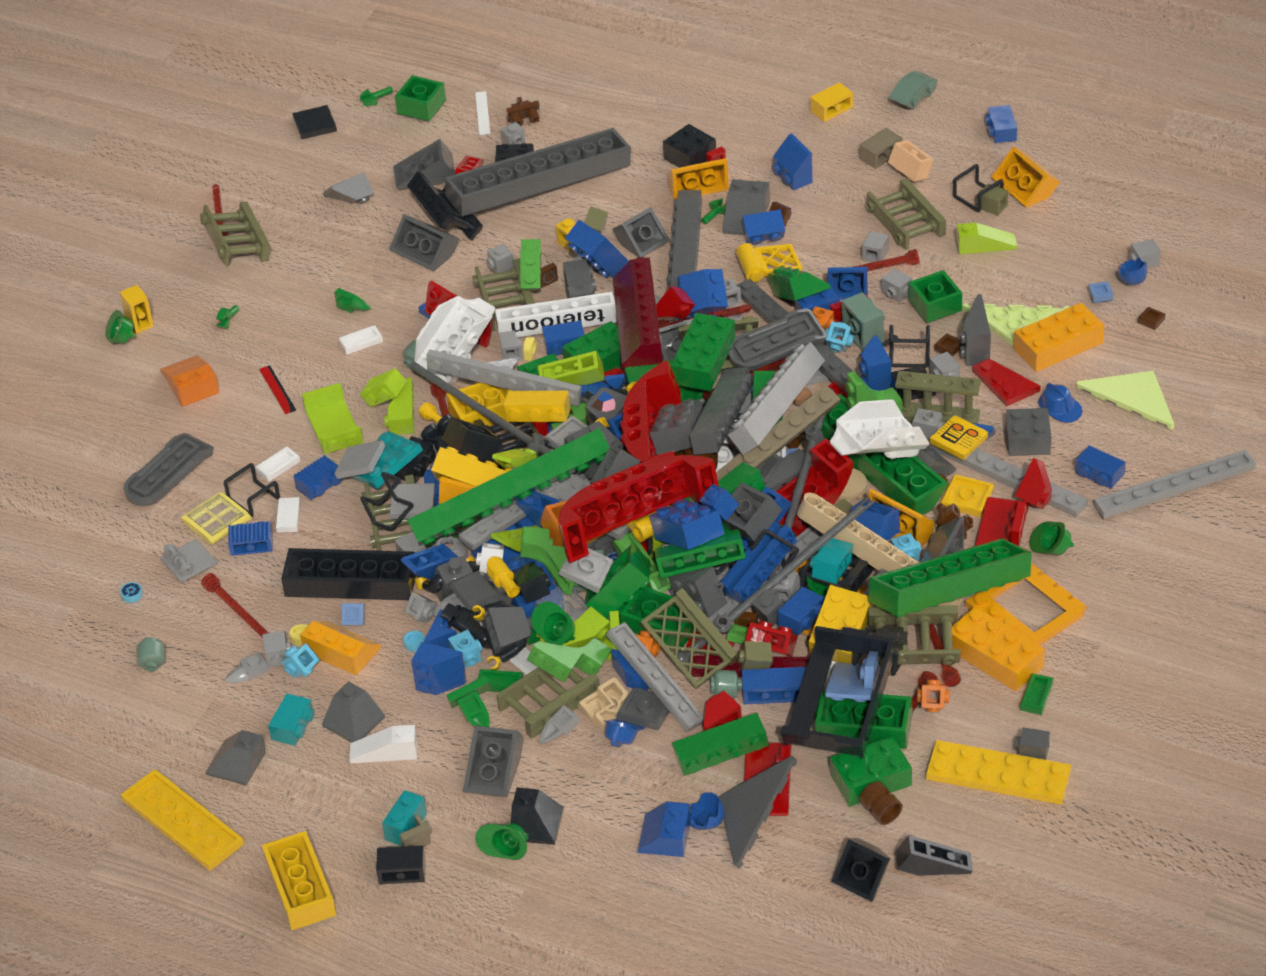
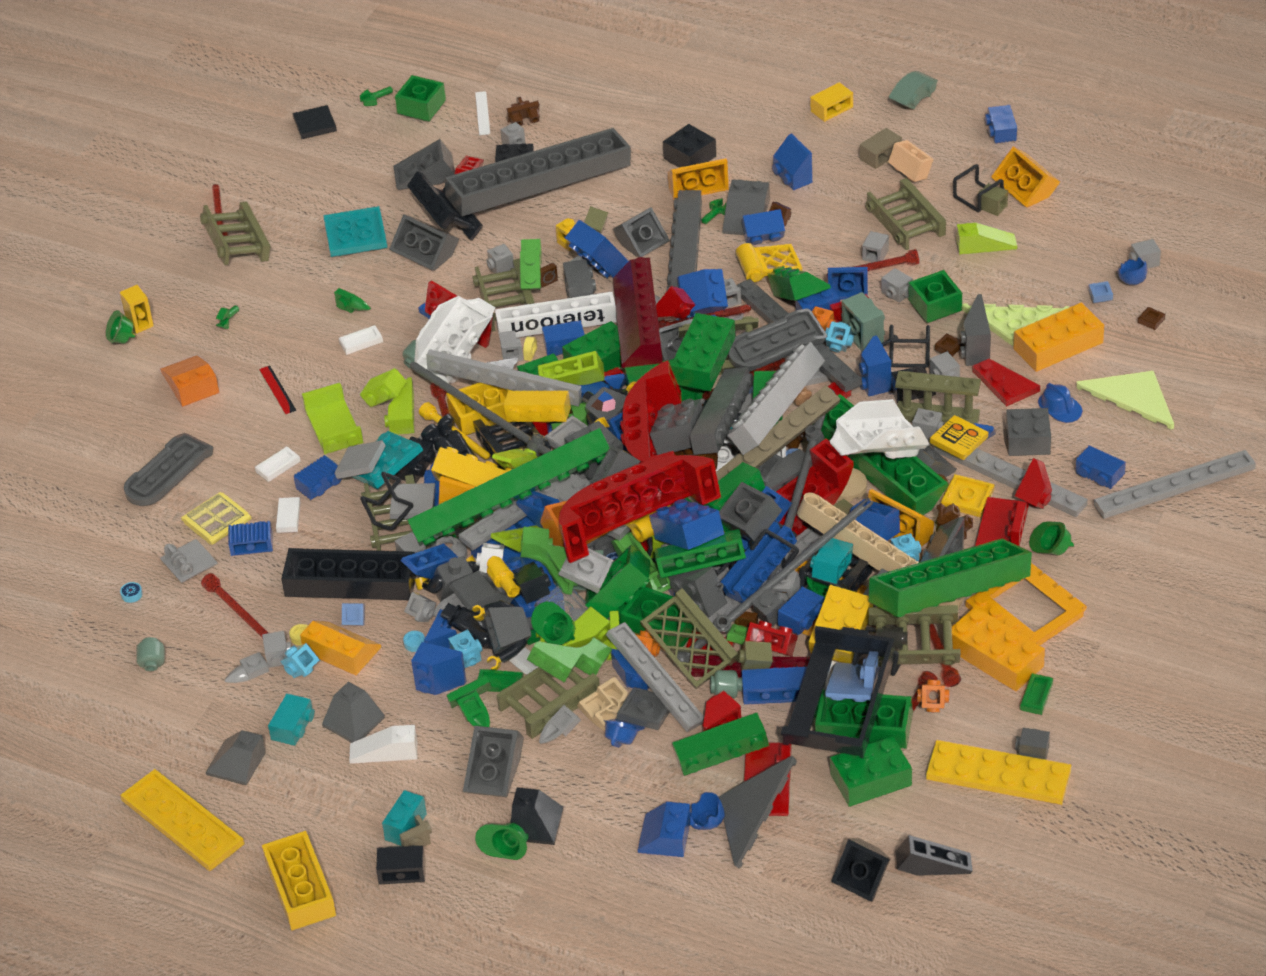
black piece [223,463,280,517] -> none
slope [322,172,373,204] -> none
black brick [442,417,503,463] -> none
blue brick [700,484,739,521] -> none
red tile [706,146,726,162] -> none
bright green arch [845,372,903,415] -> none
reddish brown wheel [859,781,903,825] -> none
none -> teal plate [323,206,388,257]

